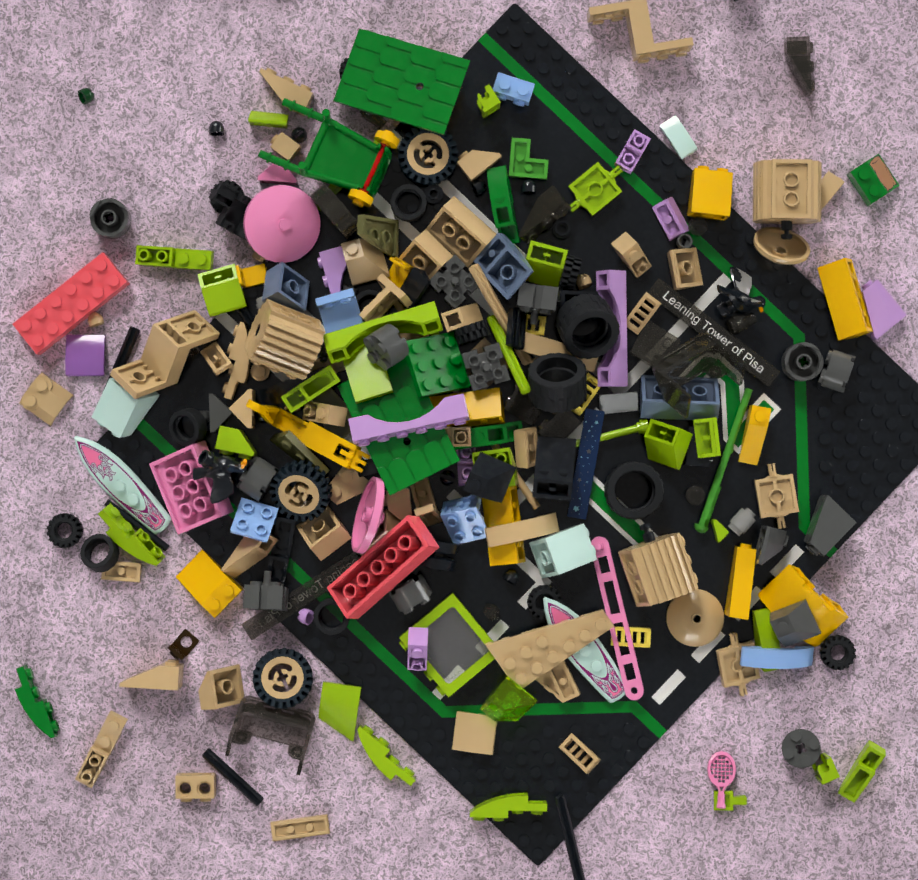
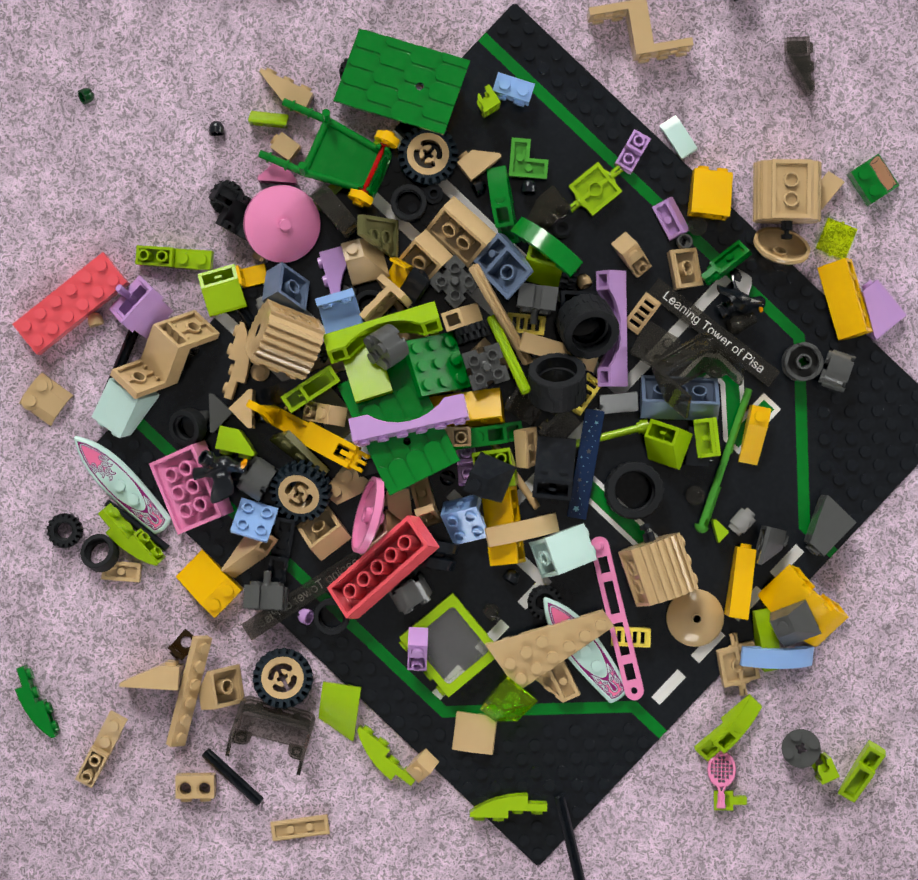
medium lavender slope [65,335,106,376] -> none
dark grey brick [89,198,131,239] -> none
tan slope [200,342,233,377] -> none
black hinge [291,127,307,143] -> none
clear smoke cone [359,110,387,129] -> none
black tile [506,307,527,350] -> none
tan slope [559,733,601,774] -> none
tan plate [754,463,799,529] -> none
black tyre [819,635,856,670] -> none
none -> lavender piece [109,275,173,340]
none -> tan plate [166,635,212,747]
none -> tan brick [405,748,439,783]
none -> green slope [510,217,583,277]
none -> lime slope [694,694,762,761]
none -> green hinge [701,240,752,285]
none -> clear neon green piece [815,217,857,259]

